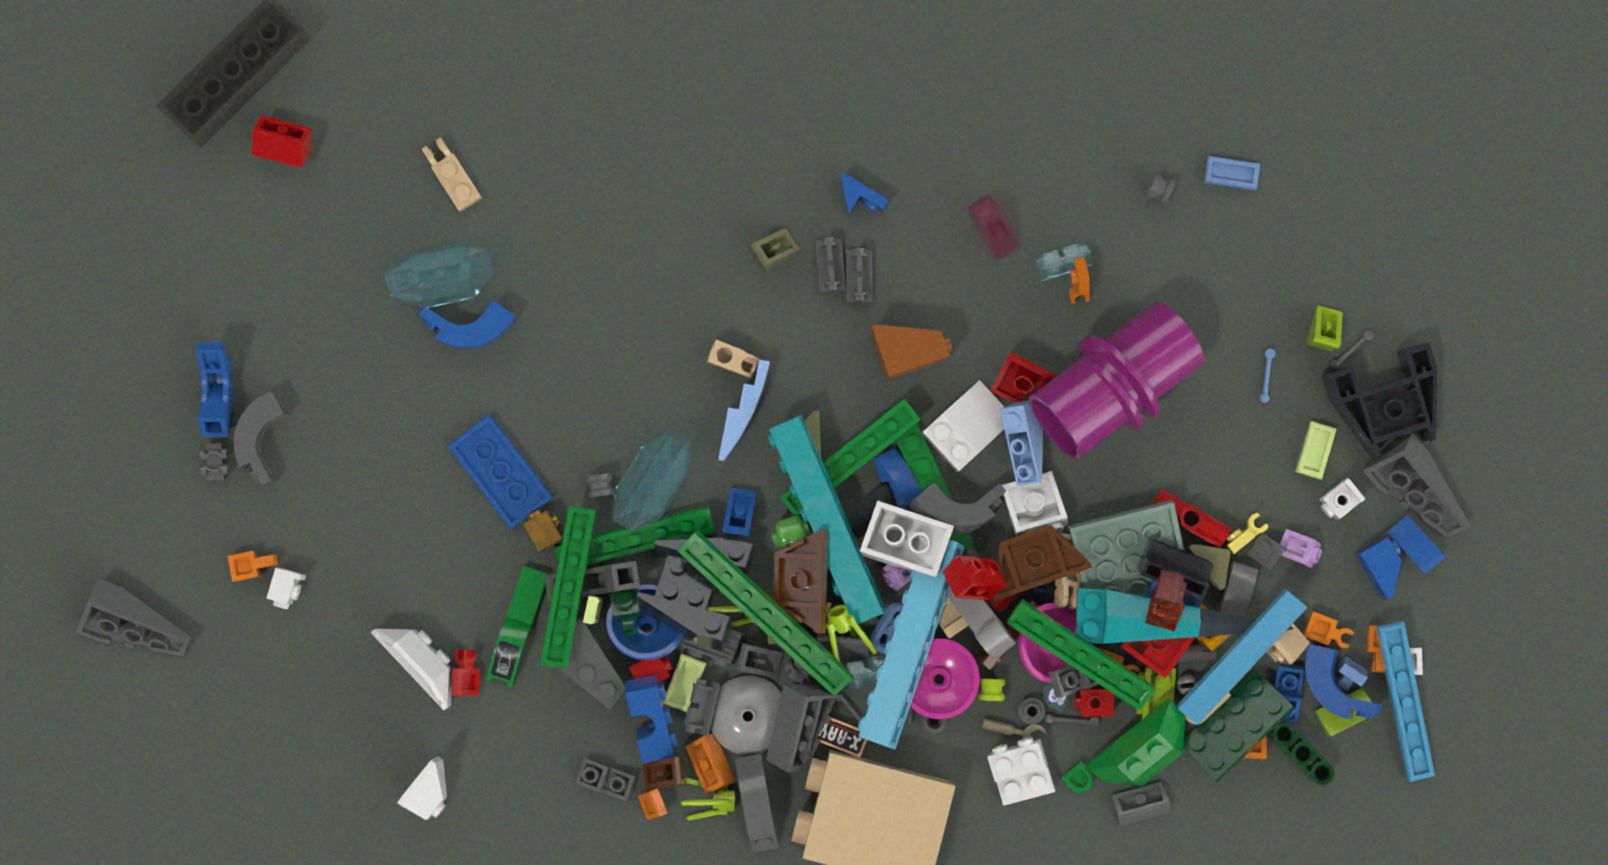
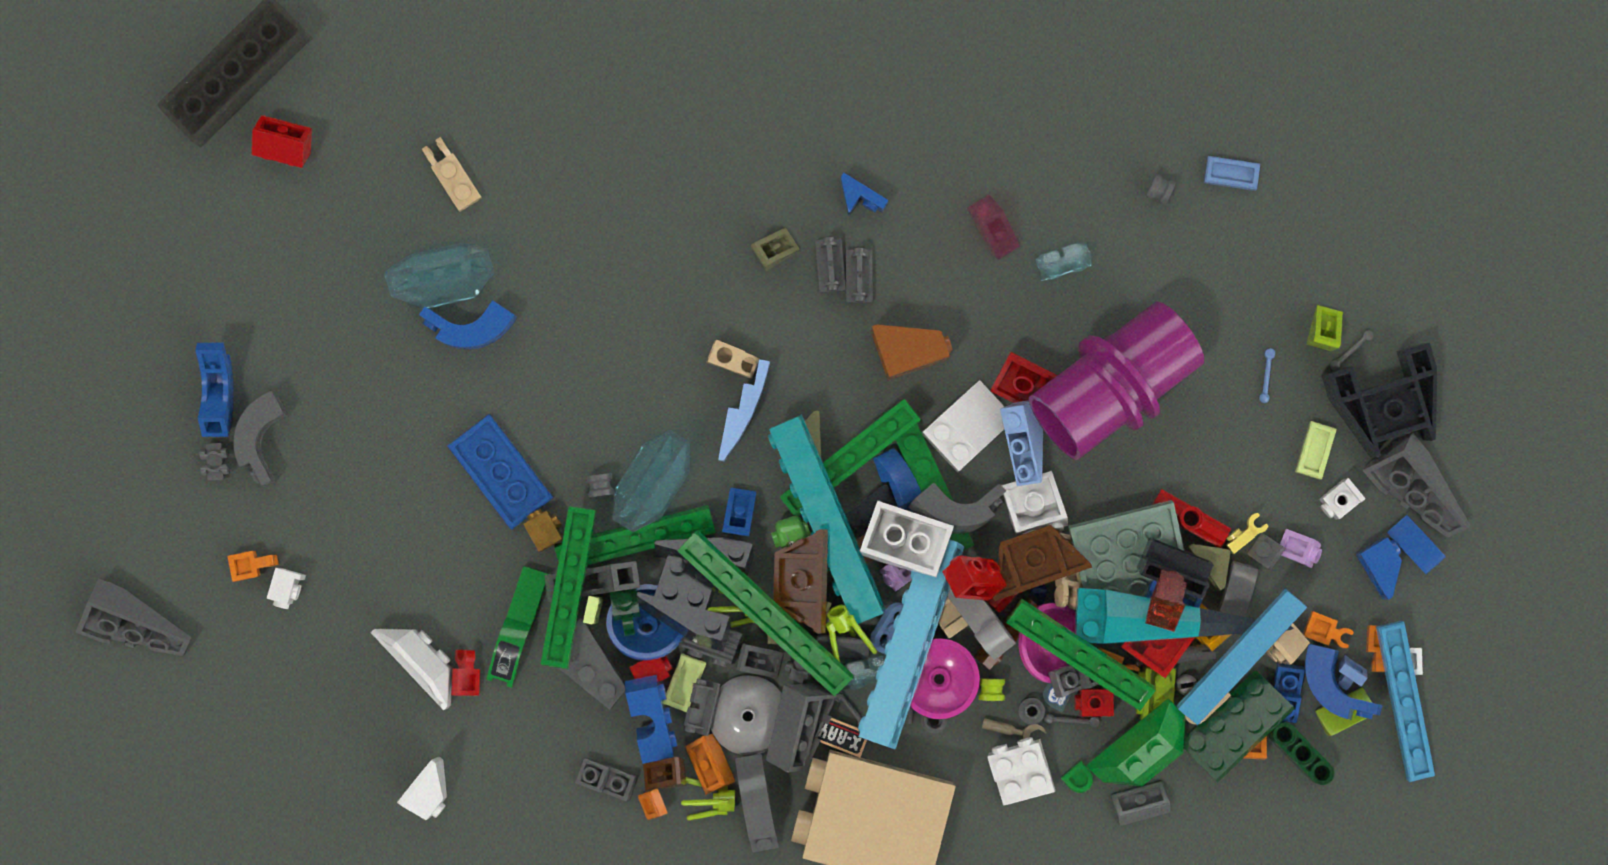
orange plate [1069,257,1090,304] -> none

